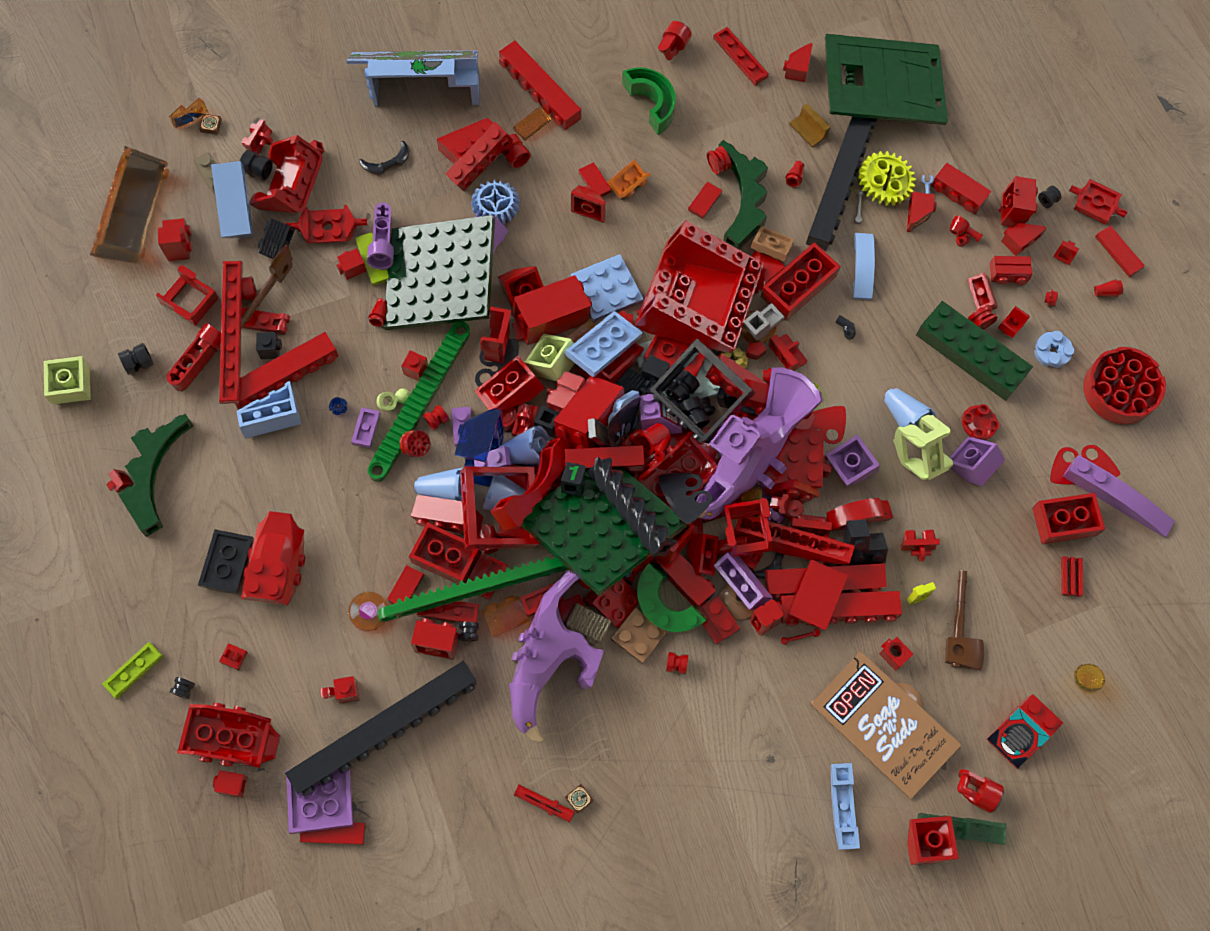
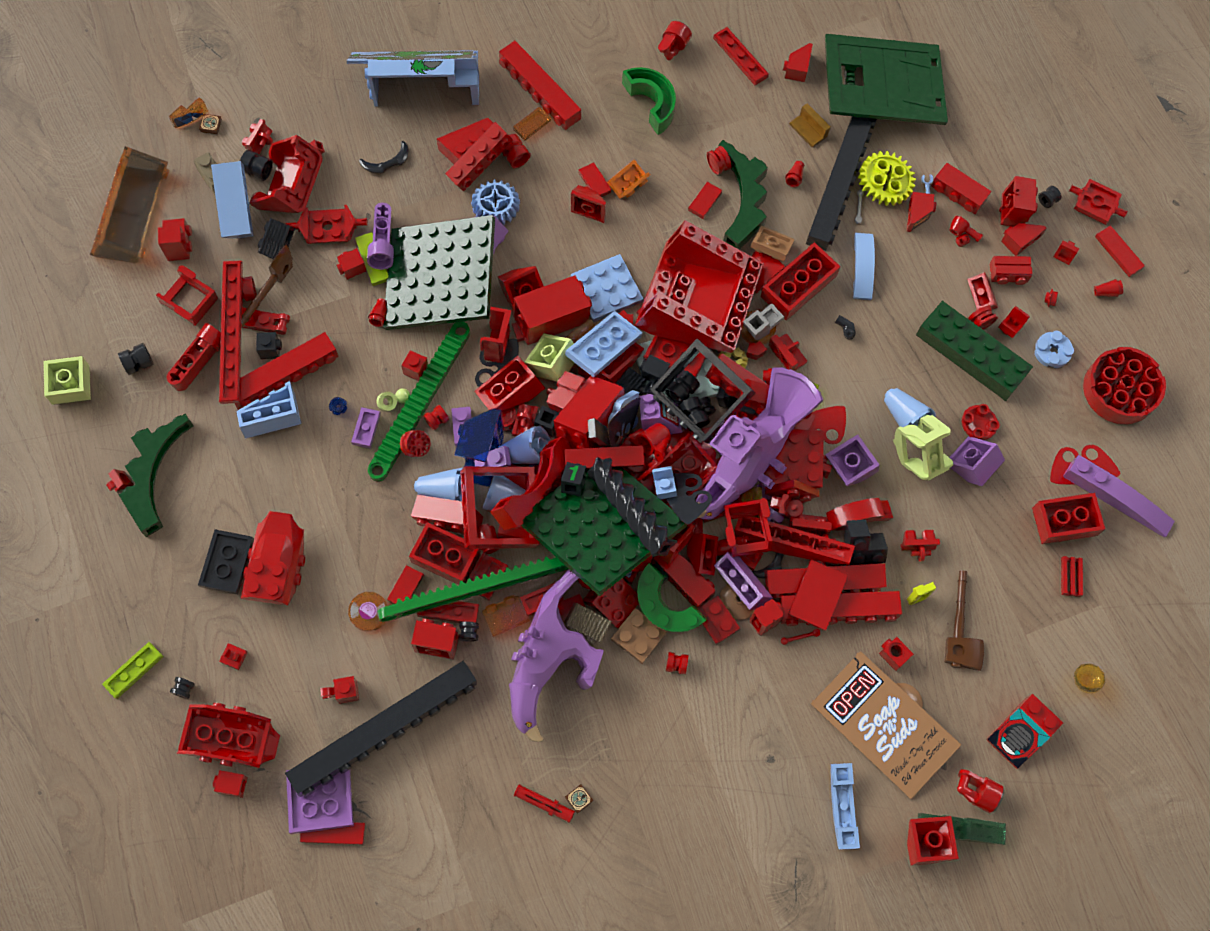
none -> light blue bracket [652,466,677,499]

